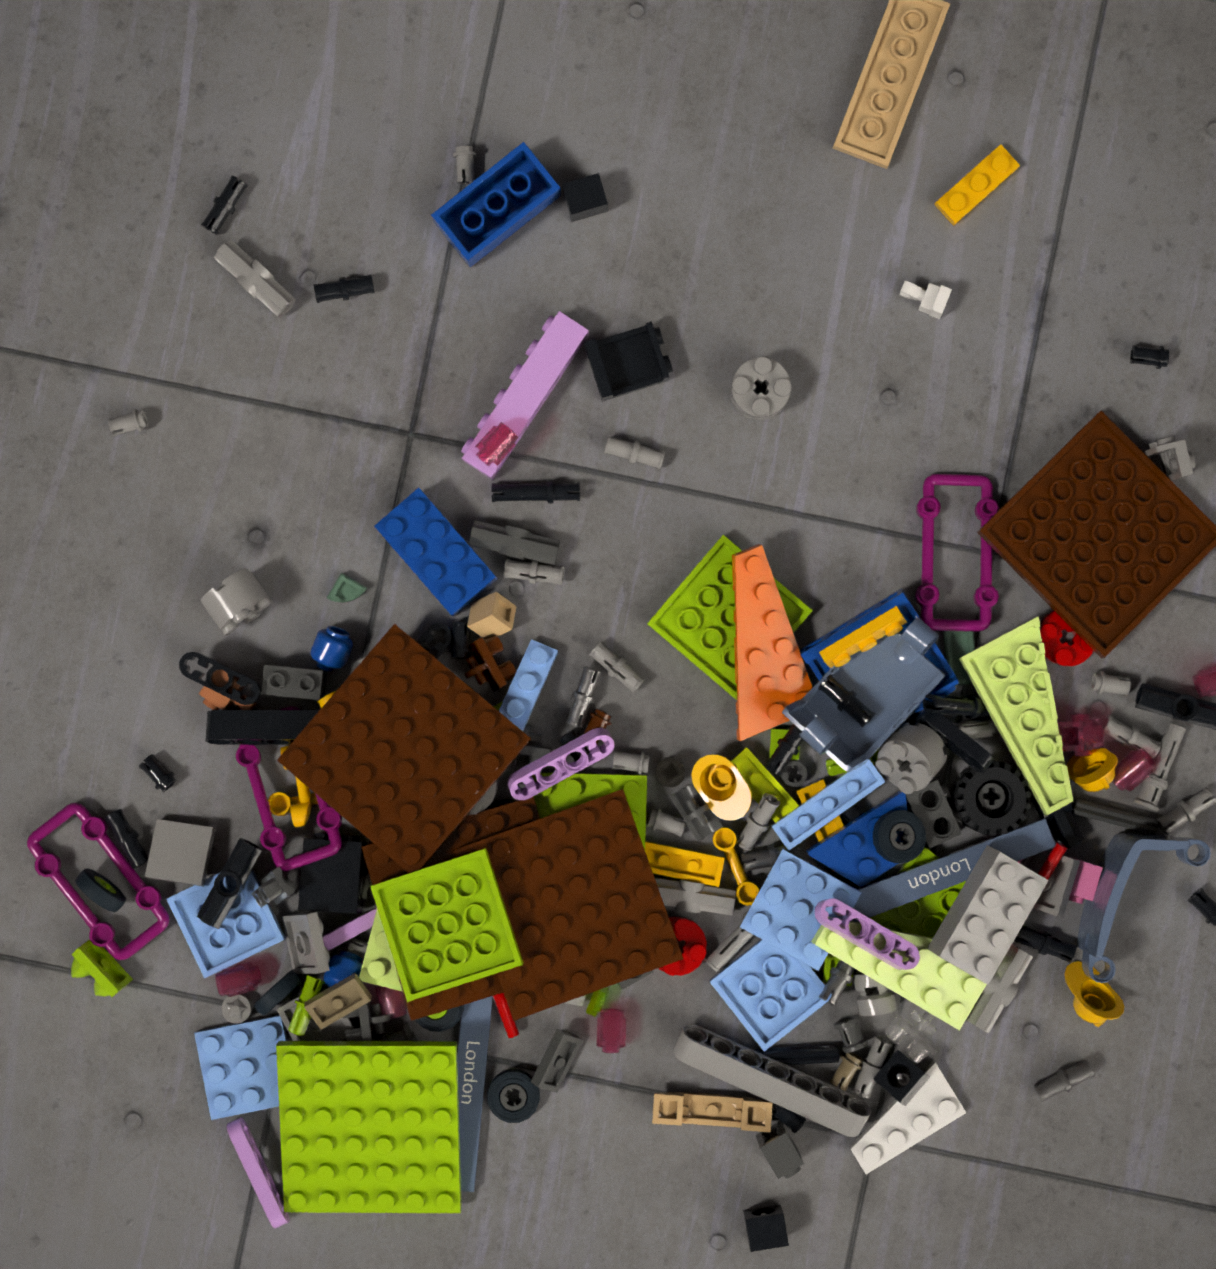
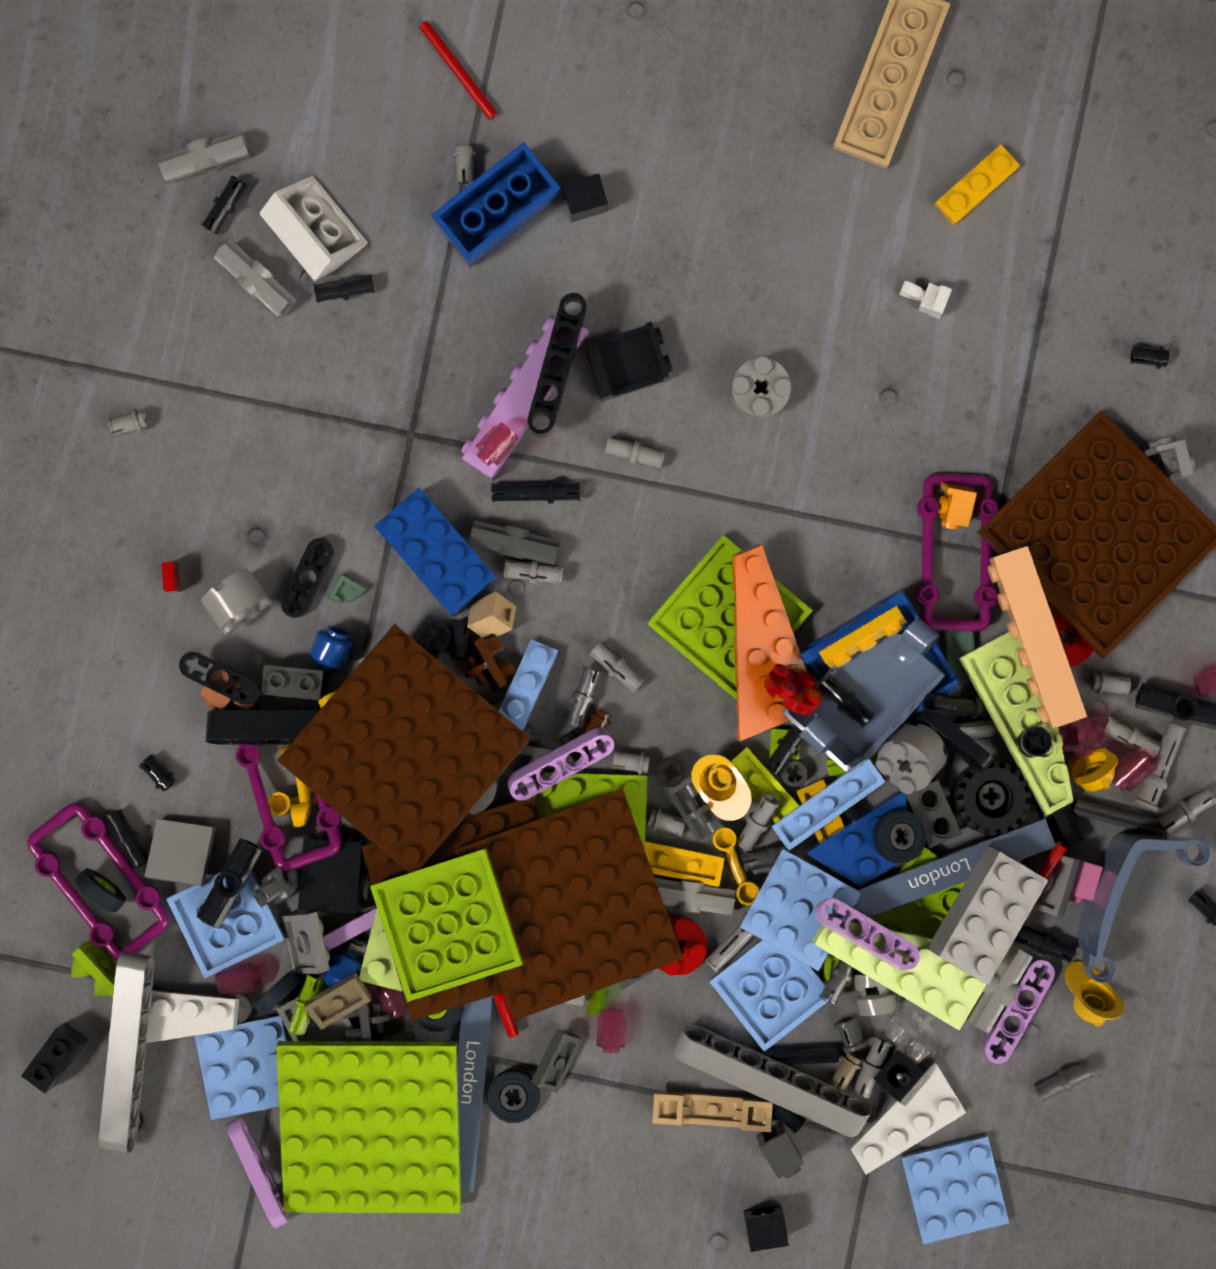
none -> black brick [21,1022,89,1094]
none -> light grey beam [99,951,155,1154]
none -> white wing [147,990,239,1043]
none -> light grey piece [157,130,250,184]
none -> red tile [161,561,181,593]
none -> white slope [259,176,368,281]
none -> black beam [281,538,334,618]
none -> red bar [419,21,498,120]
none -> black beam [527,293,587,437]
none -> red plate [764,663,823,715]
none -> light blue plate [901,1134,1009,1244]
none -> light orange brick [938,482,977,530]
none -> lavender beam [983,958,1055,1064]
none -> light nougat brick [987,546,1087,729]
none -> black wheel [1016,727,1052,758]

